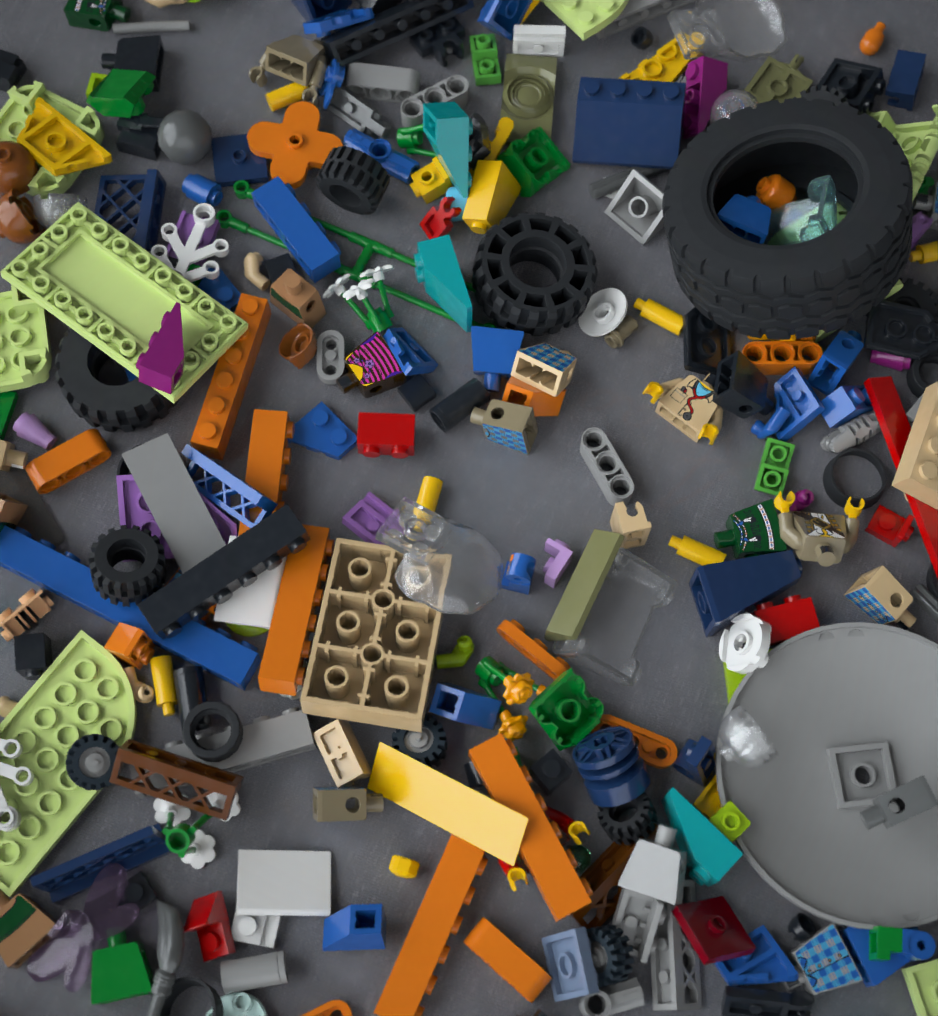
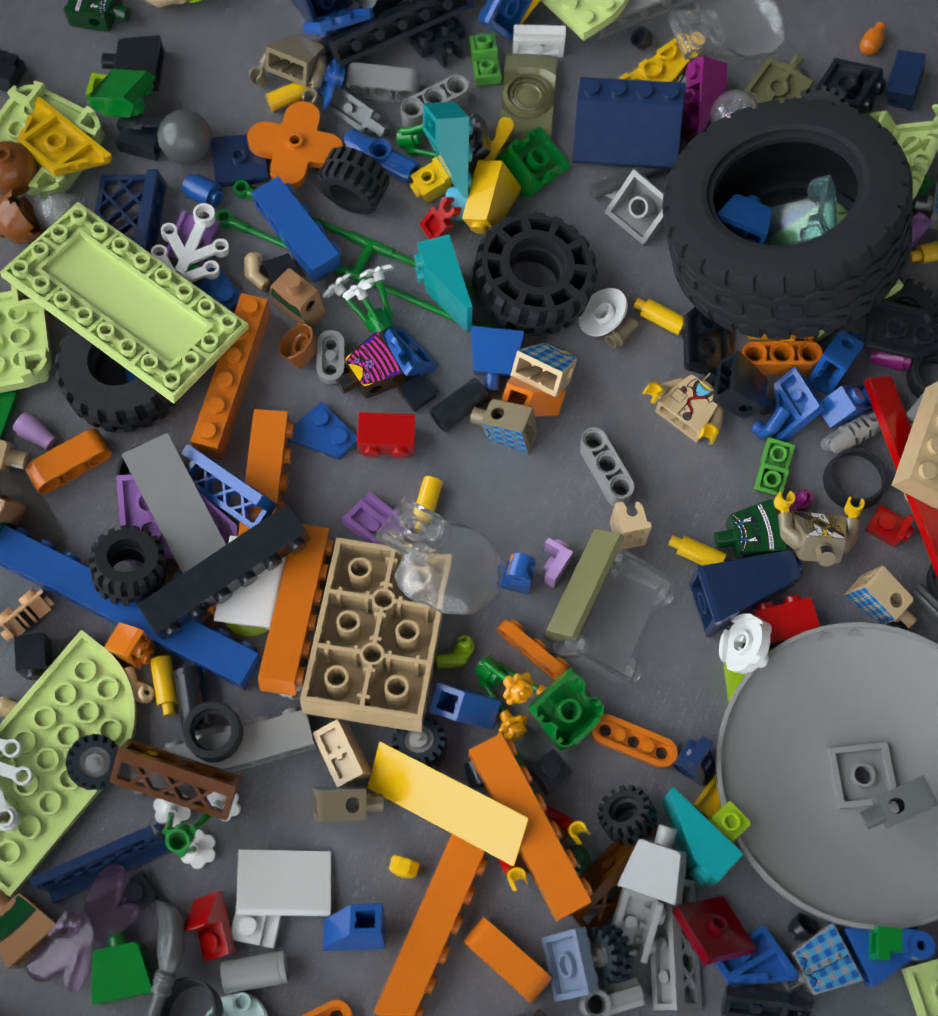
light grey bar [112,20,191,34] -> none
magenta slope [136,302,184,394] -> none
dark blue wheel [572,726,650,807] -> none
clear cylinder [719,705,778,769] -> none
orange head [756,174,797,215] -> none

